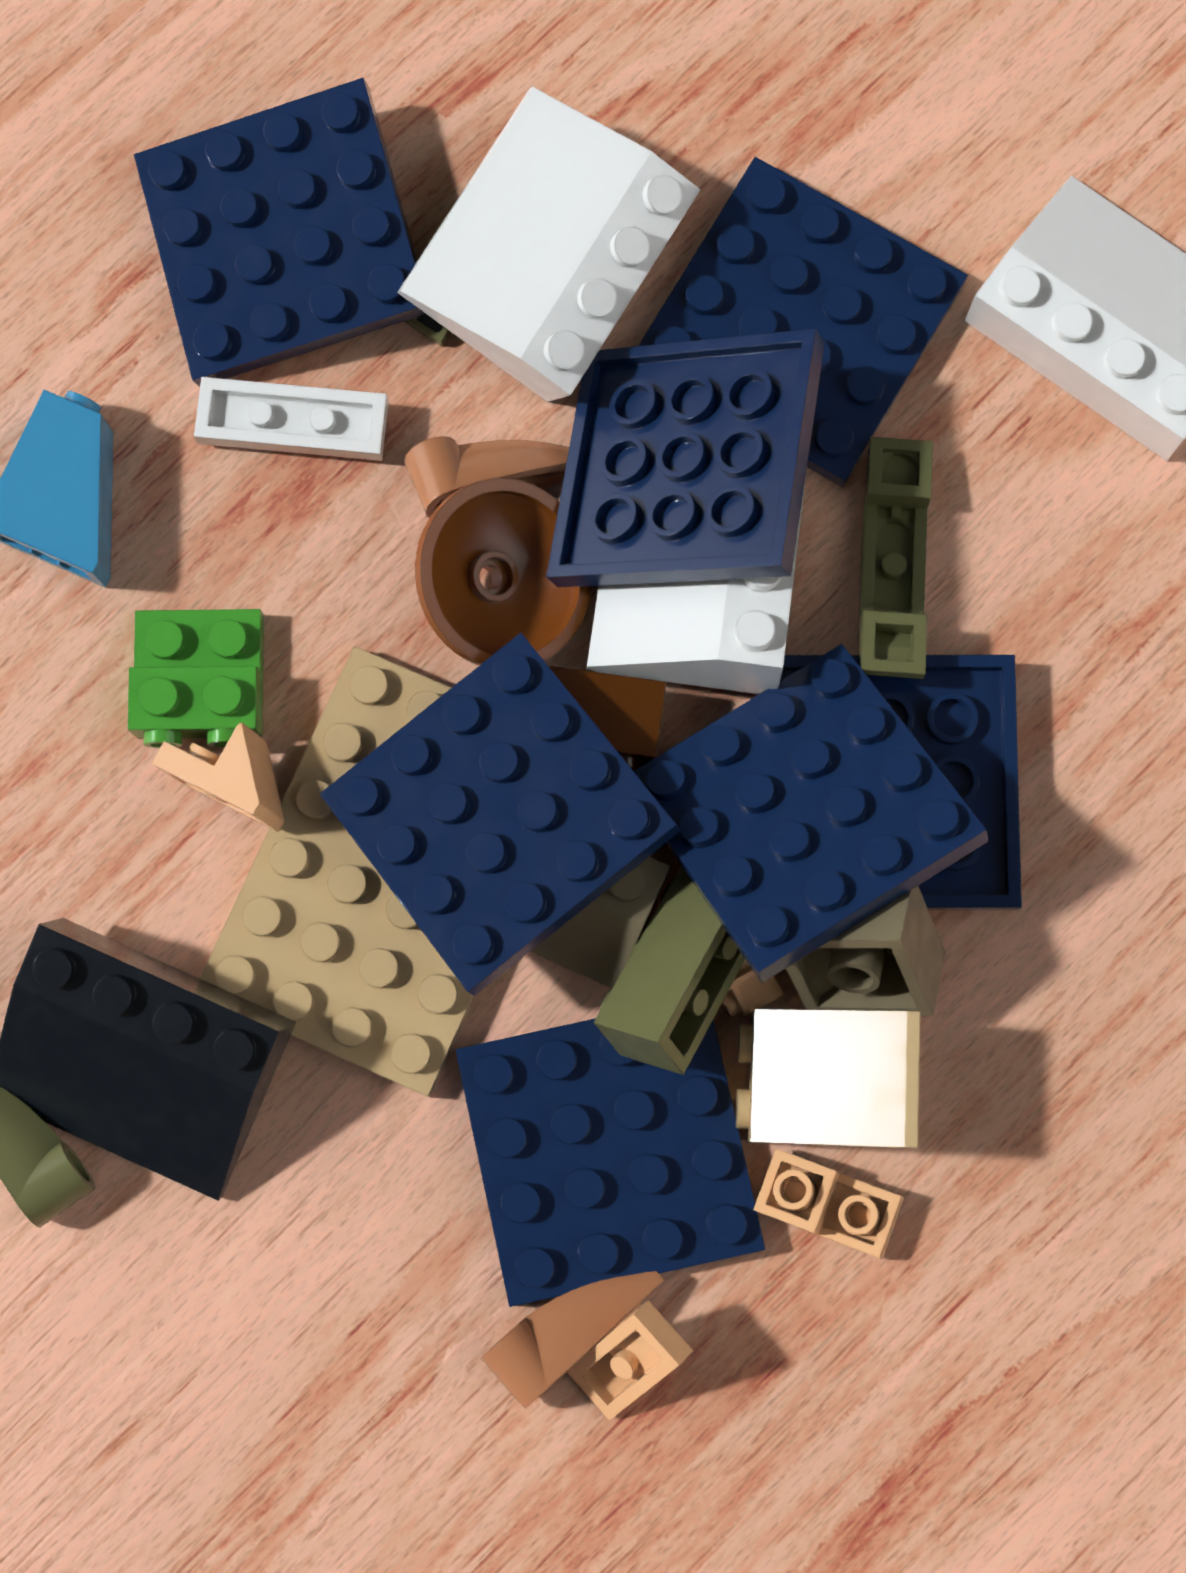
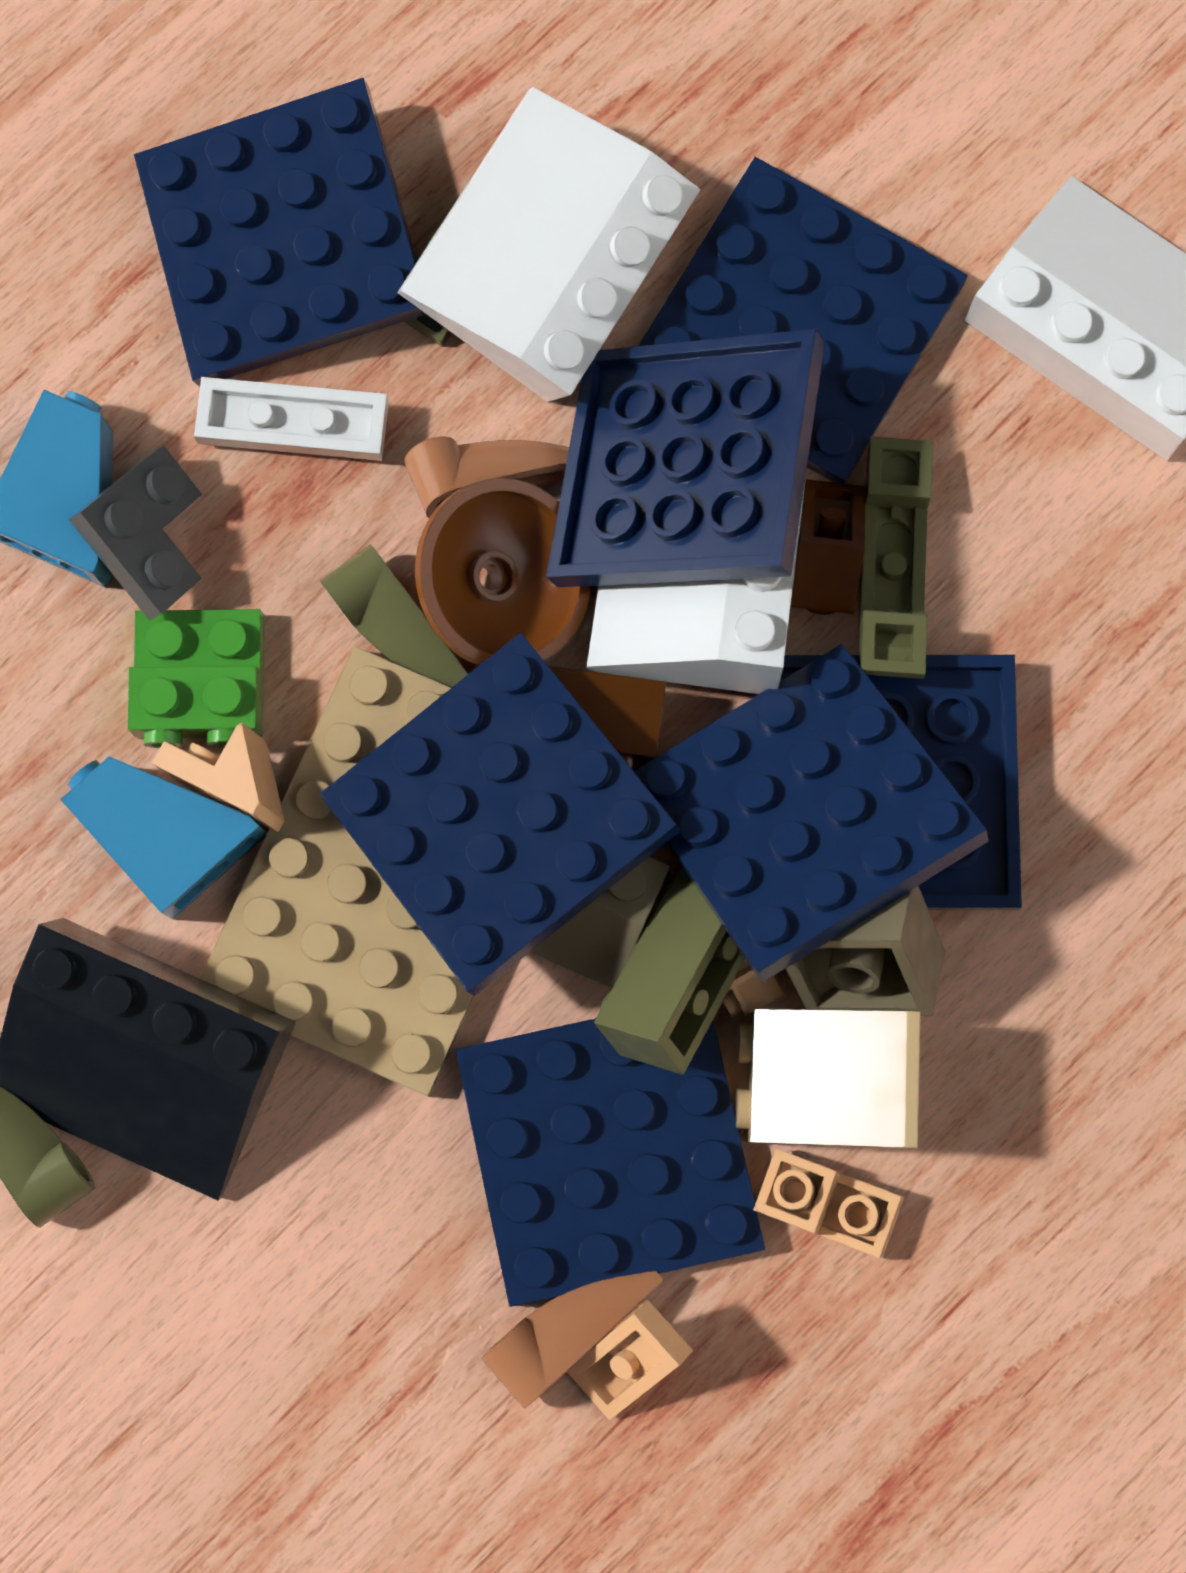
none -> dark azure slope [60,756,267,919]
none -> dark grey plate [69,445,202,620]
none -> olive piece [320,544,468,688]
none -> reddish brown slope [790,479,865,615]

